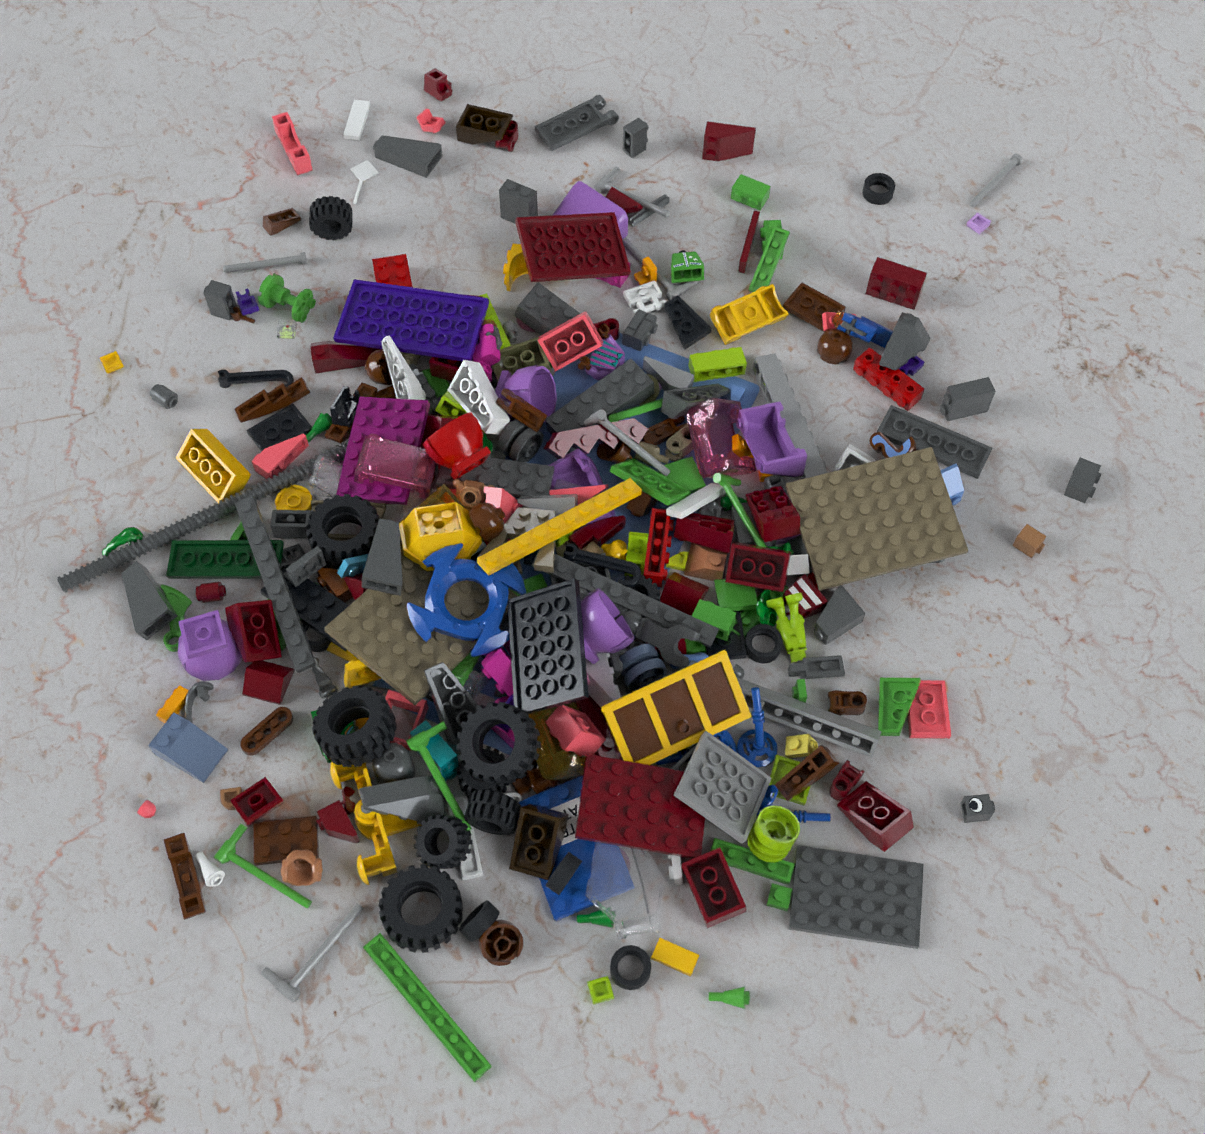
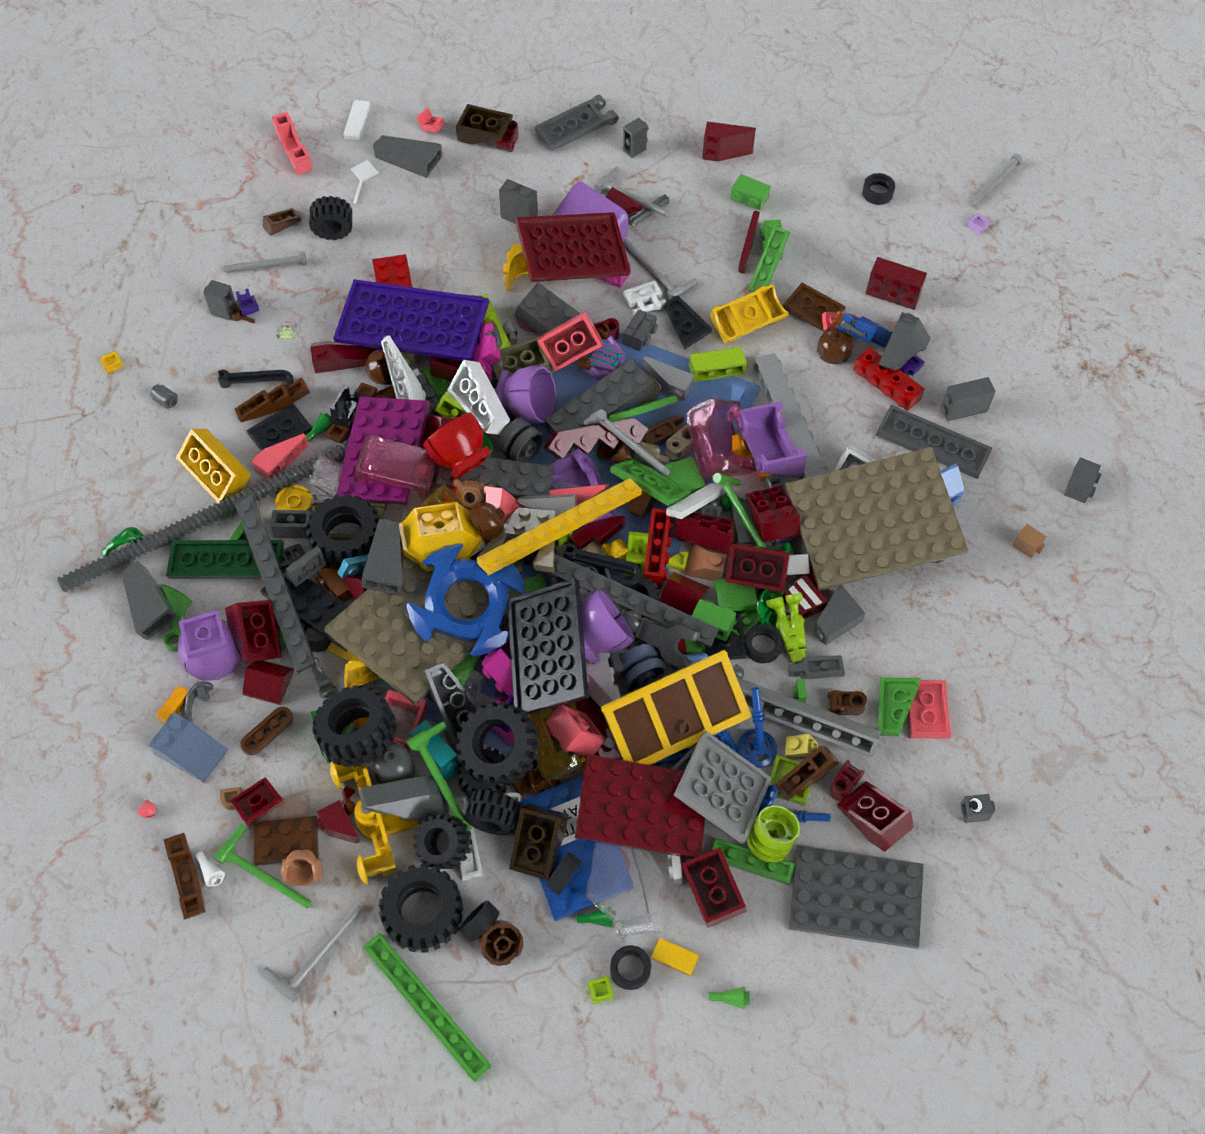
dark red brick [196,582,226,603] -> none
bright green piece [258,273,316,323] -> none
dark red brick [424,68,452,102] -> none
reddish brown hinge [496,388,548,432] -> none
light orange bracket [634,256,657,285] -> none
dark grey wedge [661,384,730,419] -> none
bright green torso [671,250,704,283] -> none
bright green plate [766,883,793,911] -> none
animal [869,432,916,458] -> none

